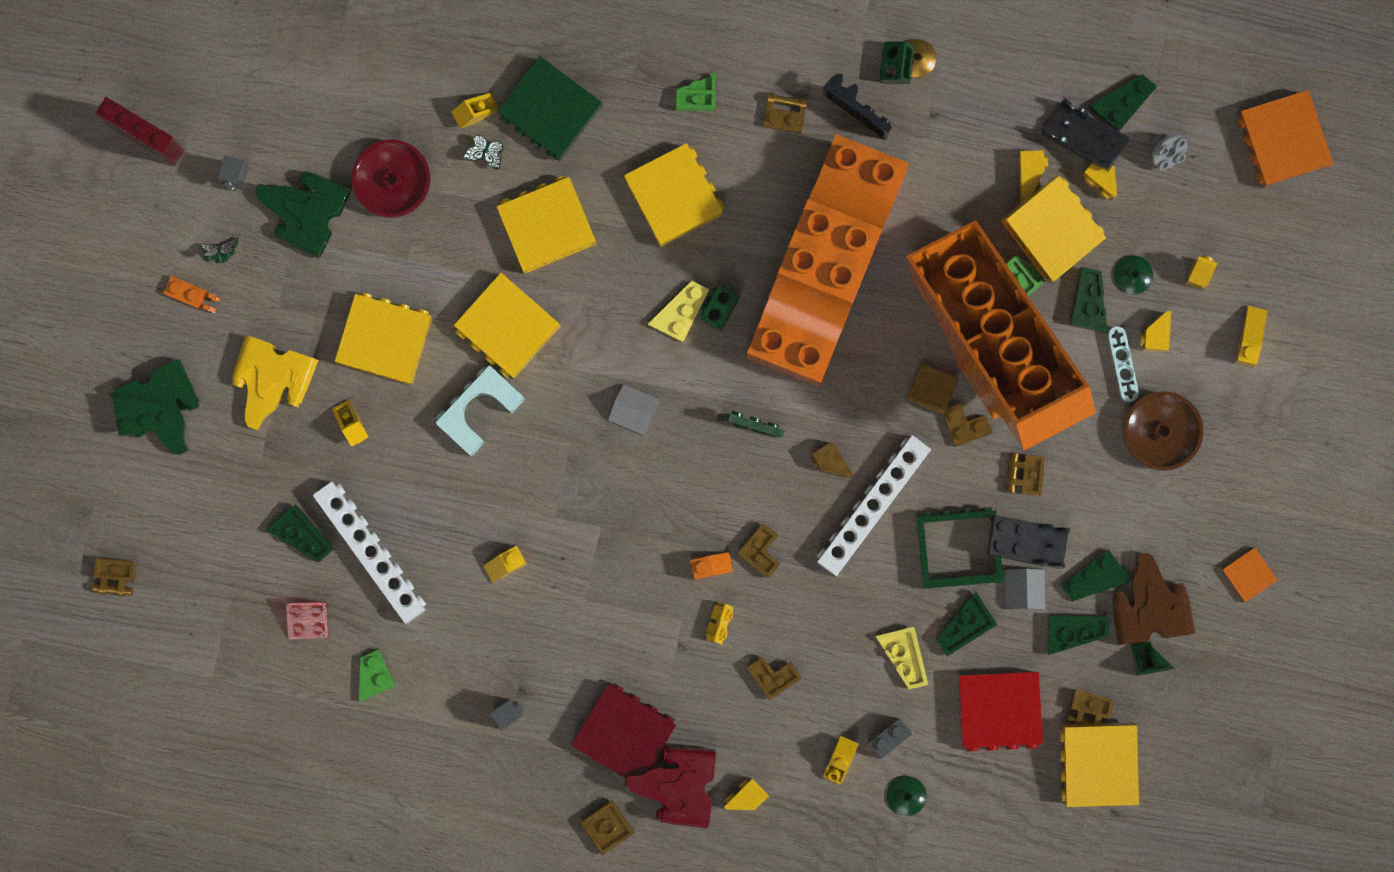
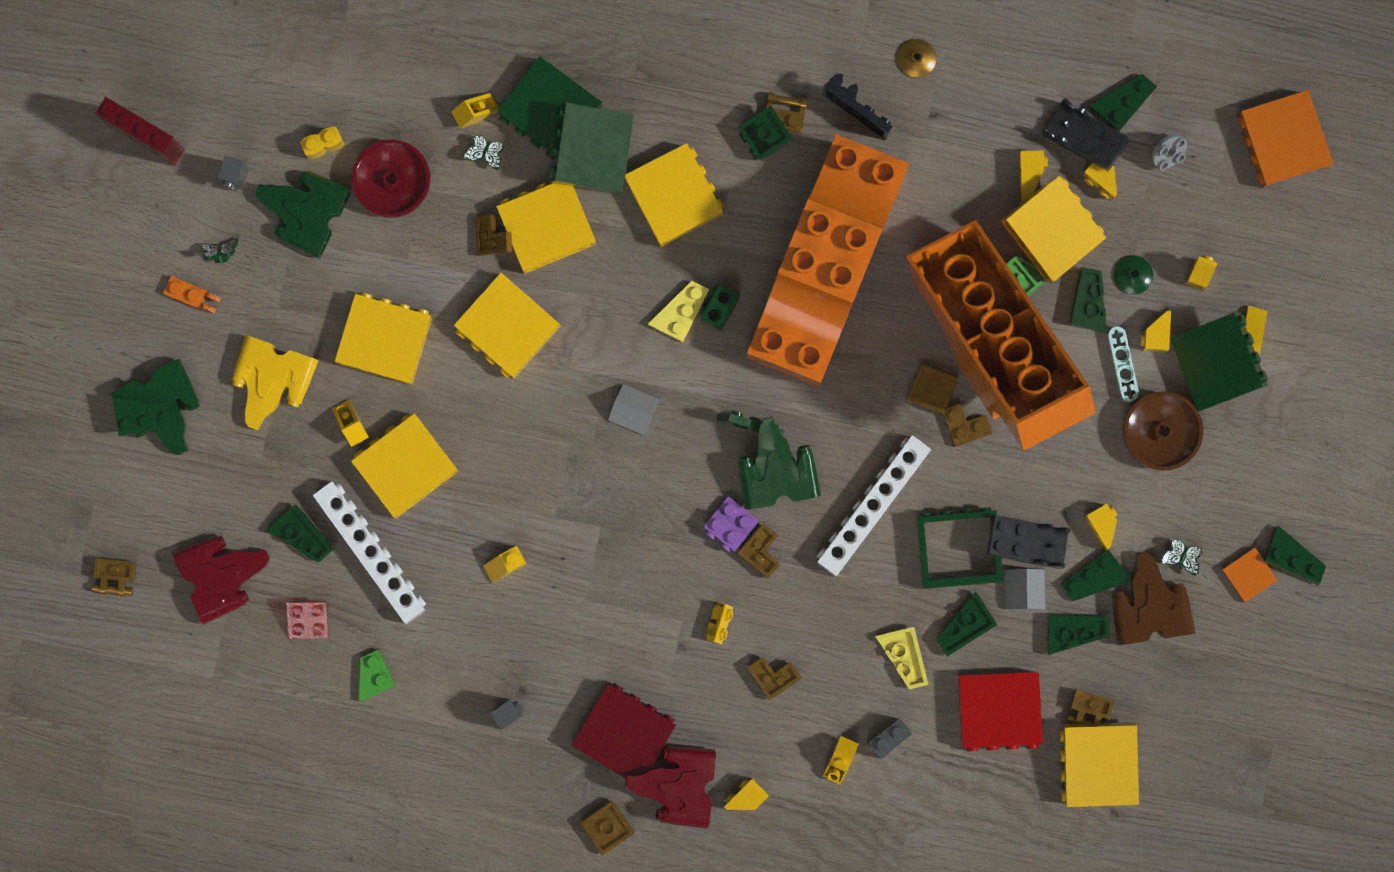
light aqua arch [436,365,525,457] -> none
bright green wing [676,73,716,111] -> none
orange slope [690,552,733,580] -> none
pearl gold slope [811,441,853,478] -> none
dark green brick [880,41,914,84] -> none
dark green dish [887,776,927,816] -> none
pearl gold plate [1006,453,1045,496] -> none
dark green slope [1131,642,1175,676] -> none
none -> dark red rock [172,535,270,625]
none -> yellow brick [300,127,344,159]
none -> yellow brick [351,413,459,519]
none -> pearl gold plate [475,215,512,256]
none -> dark green brick [548,102,634,194]
none -> medium lavender plate [704,496,759,552]
none -> dark green plate [738,106,793,161]
none -> dark green rock [738,416,821,510]
none -> yellow slope [1085,504,1117,550]
none -> animal [1161,539,1202,576]
none -> dark green brick [1170,312,1268,412]
none -> dark green wing [1263,526,1326,586]

